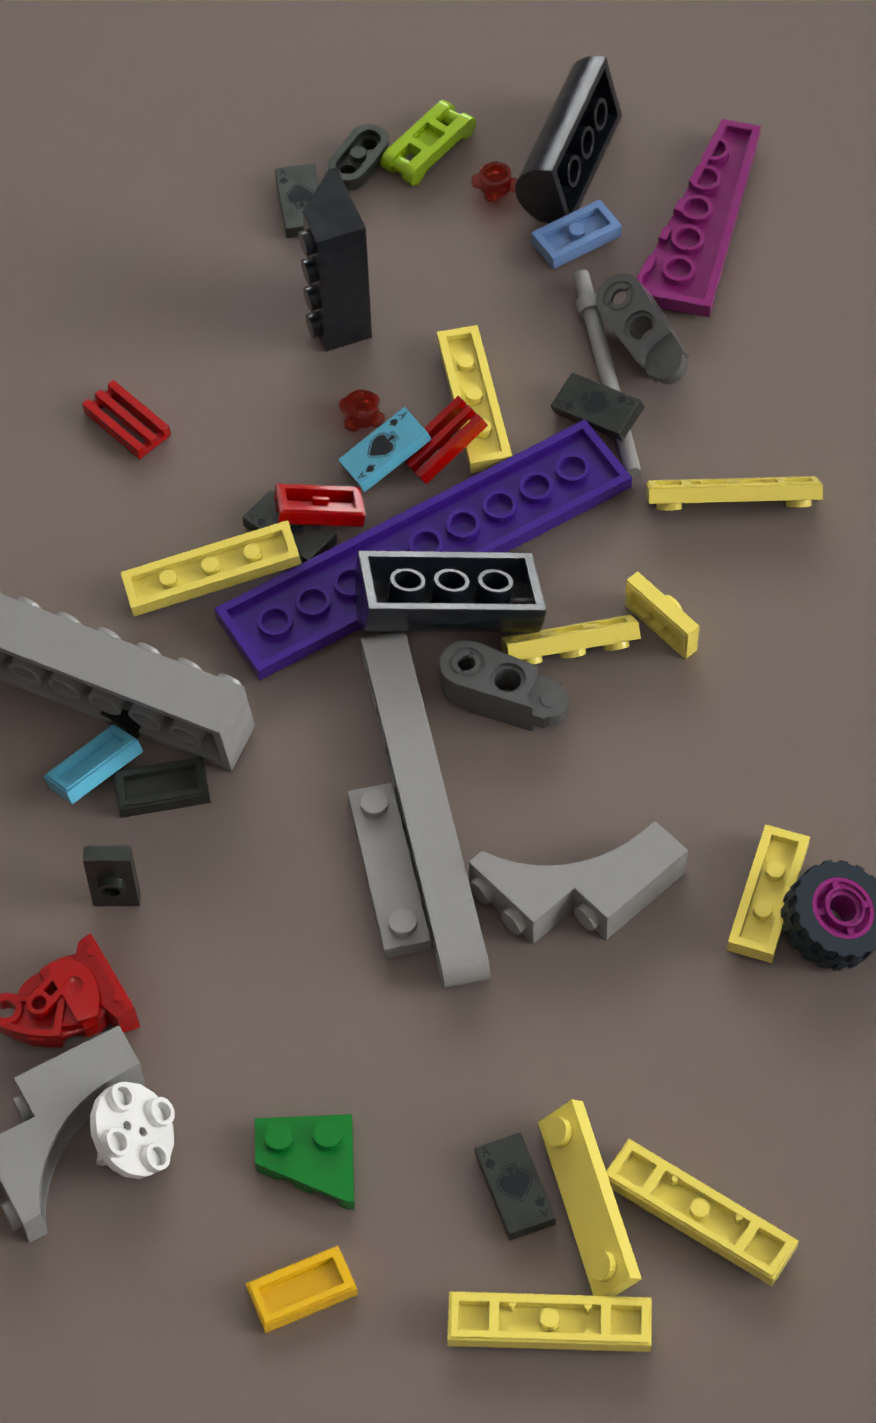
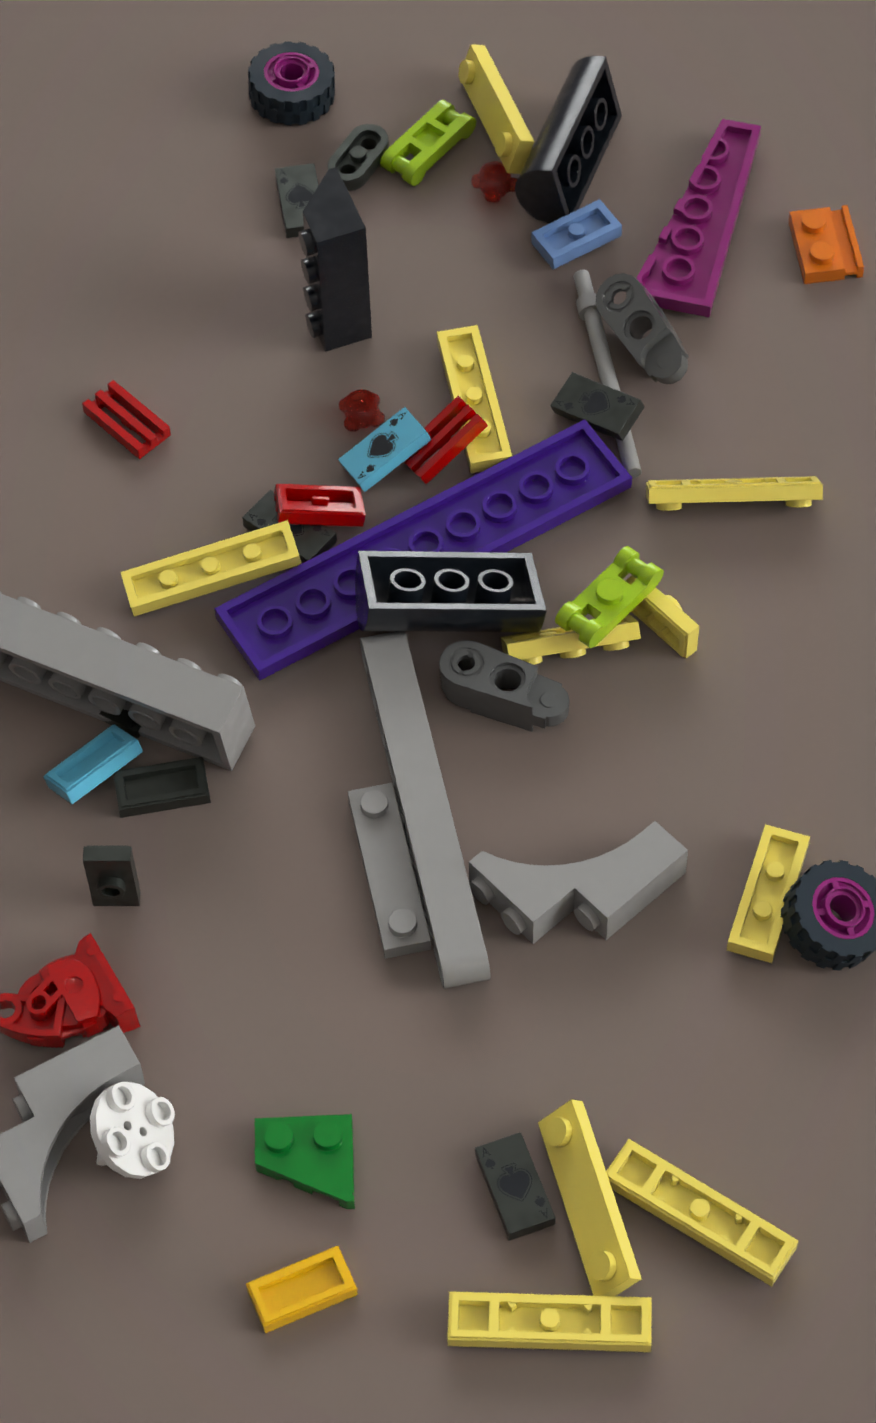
none -> black wheel [248,41,335,126]
none -> light yellow plate [459,44,535,174]
none -> lime plate [555,546,664,648]
none -> orange plate [788,205,864,284]

